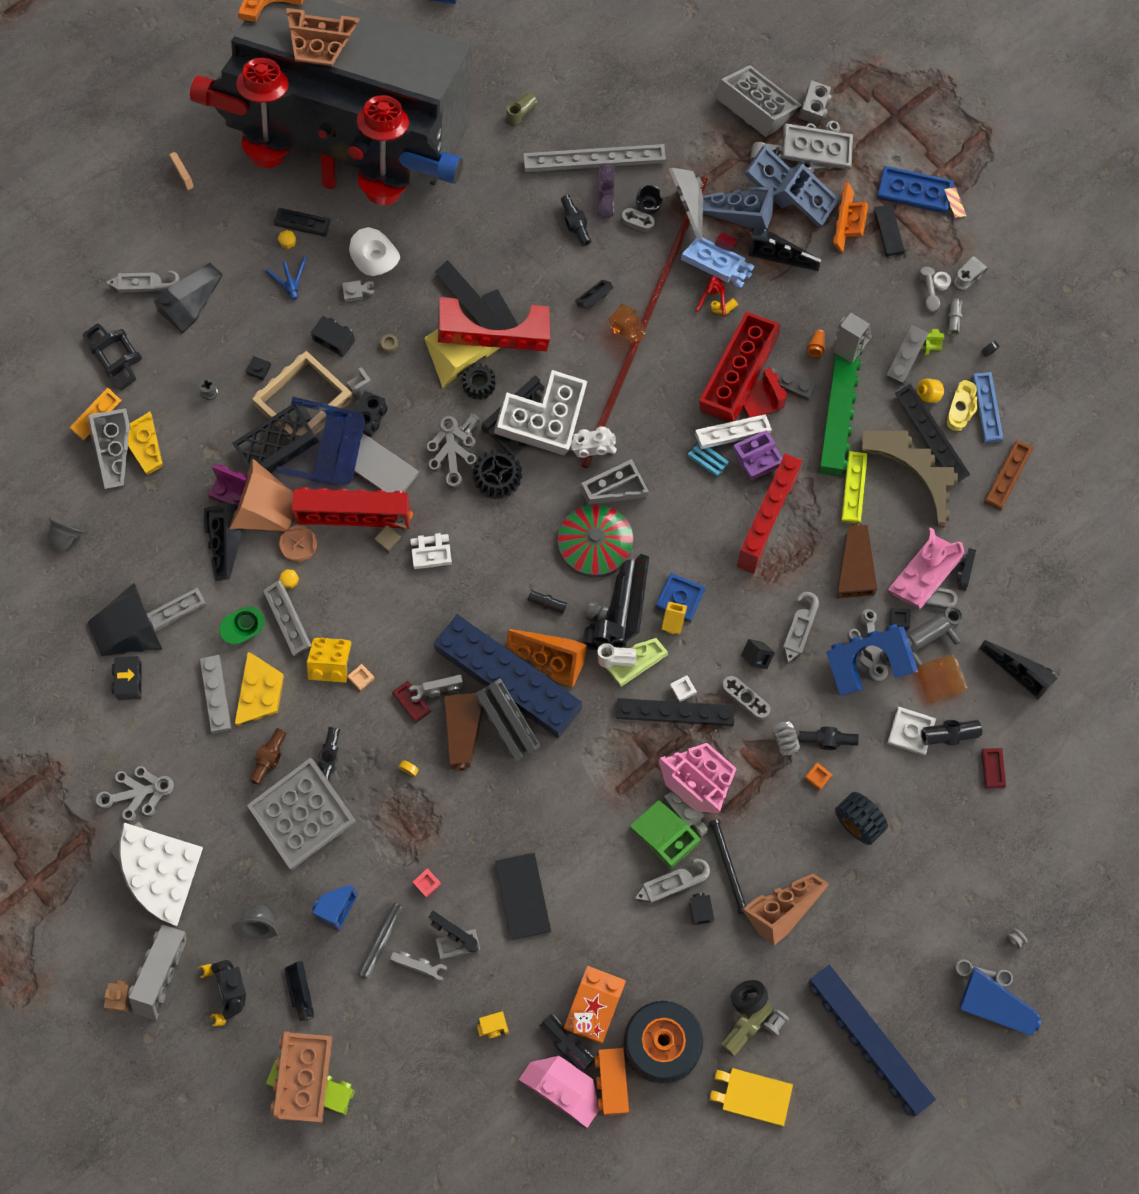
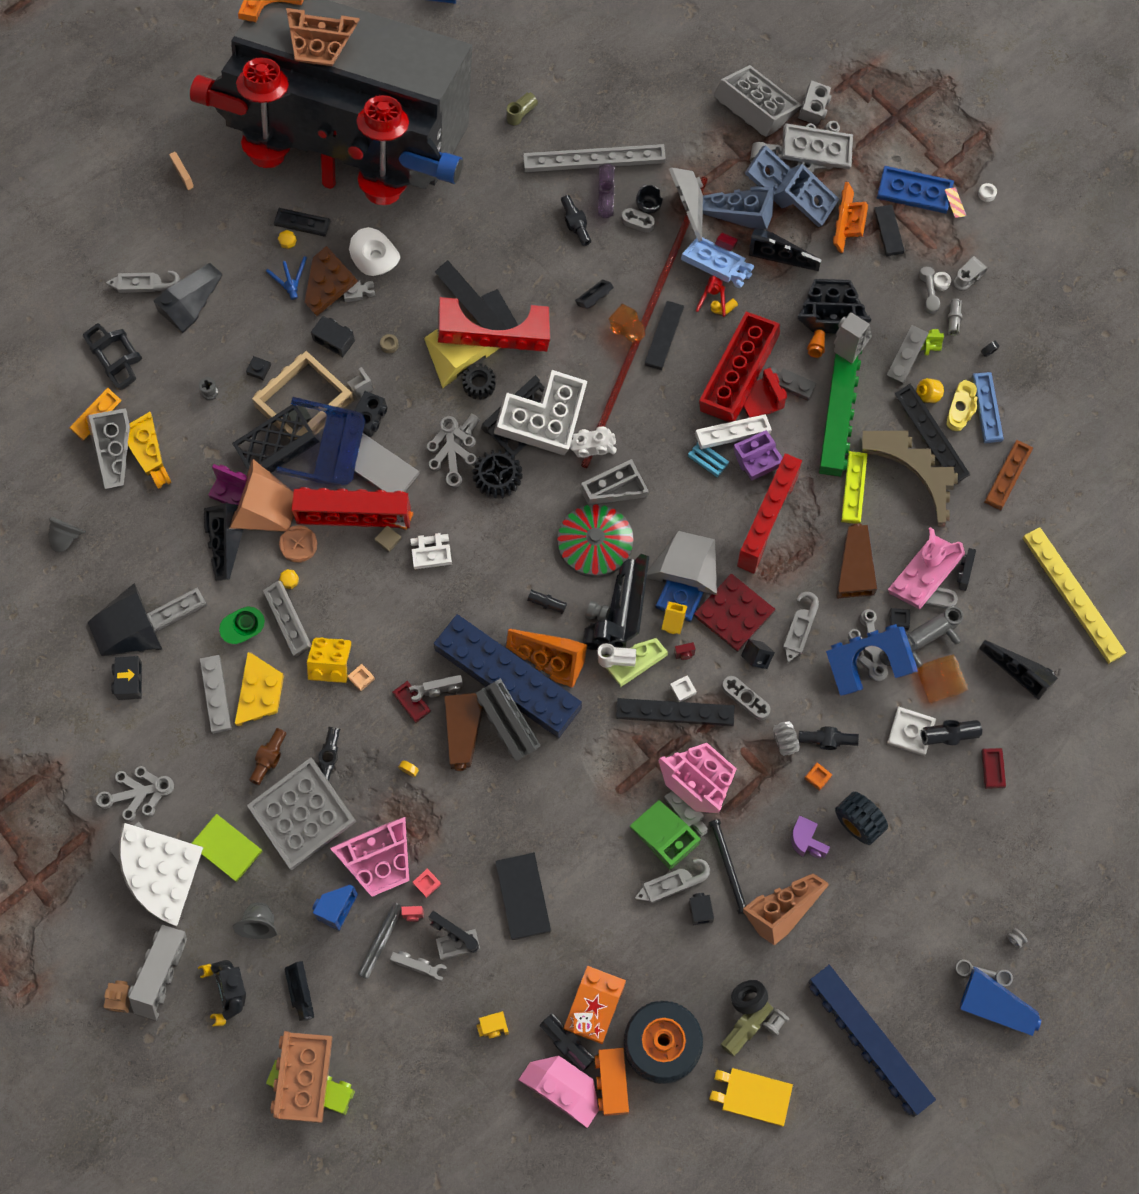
none -> light orange wheel [150,466,172,489]
none -> lime tile [191,814,262,882]
none -> reddish brown plate [305,246,358,316]
none -> bright pink wedge [330,817,409,896]
none -> coral plate [402,906,423,922]
none -> black tile [645,301,684,370]
none -> light grey wedge [647,531,717,595]
none -> dark red plate [674,642,696,660]
none -> dark red plate [694,573,775,652]
none -> medium lavender brick [791,816,830,858]
none -> black wedge [798,279,871,334]
none -> white tile [978,183,997,202]
none -> light yellow plate [1023,527,1126,664]

